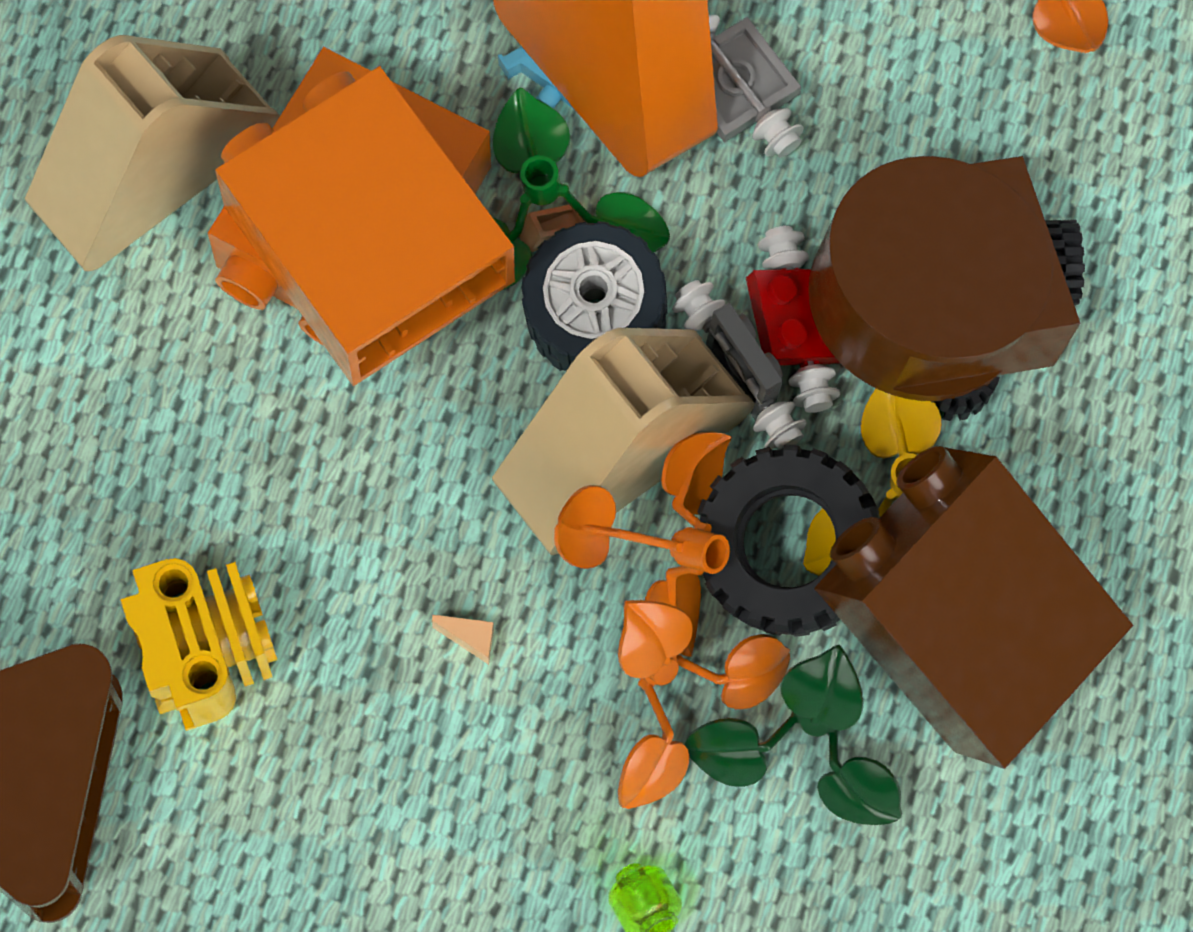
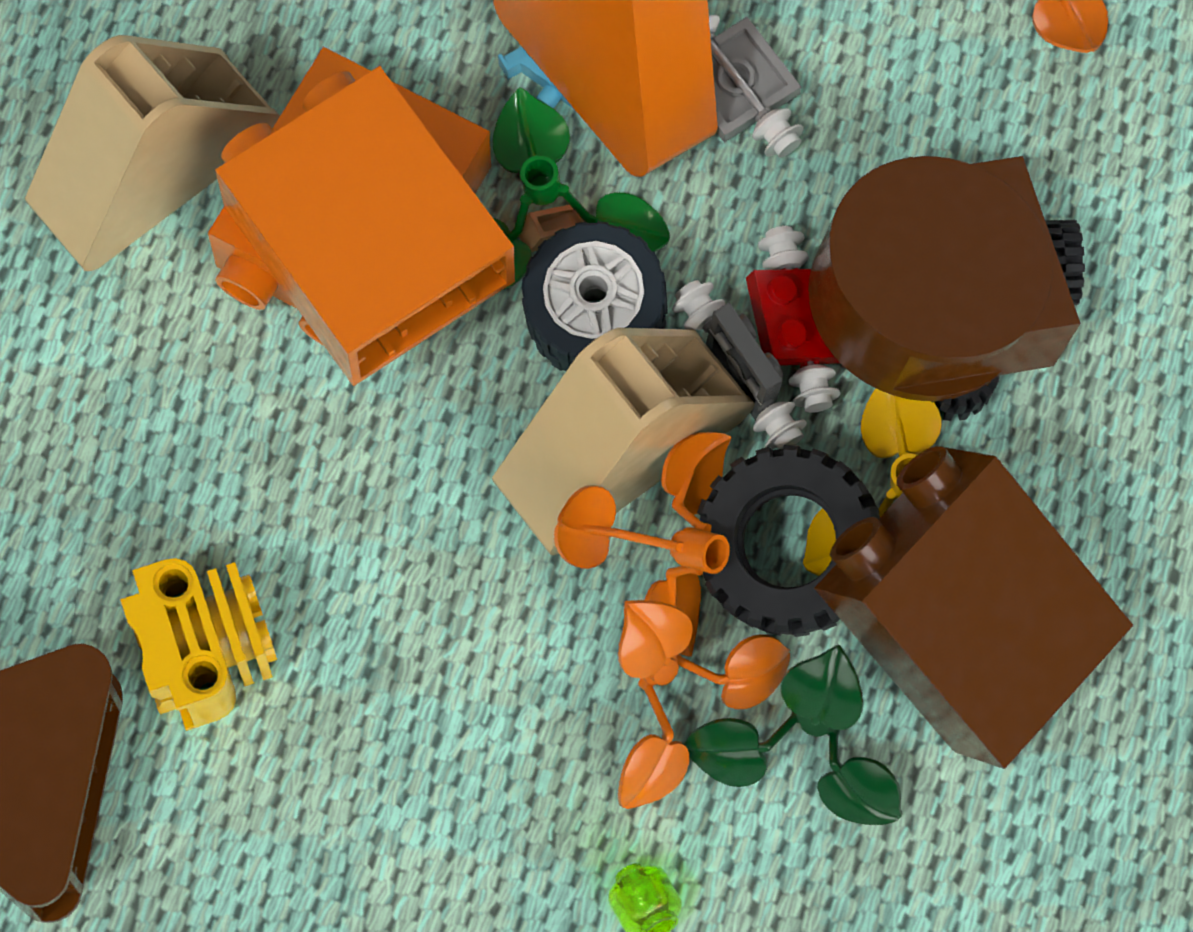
light nougat piece [432,615,494,665] -> none

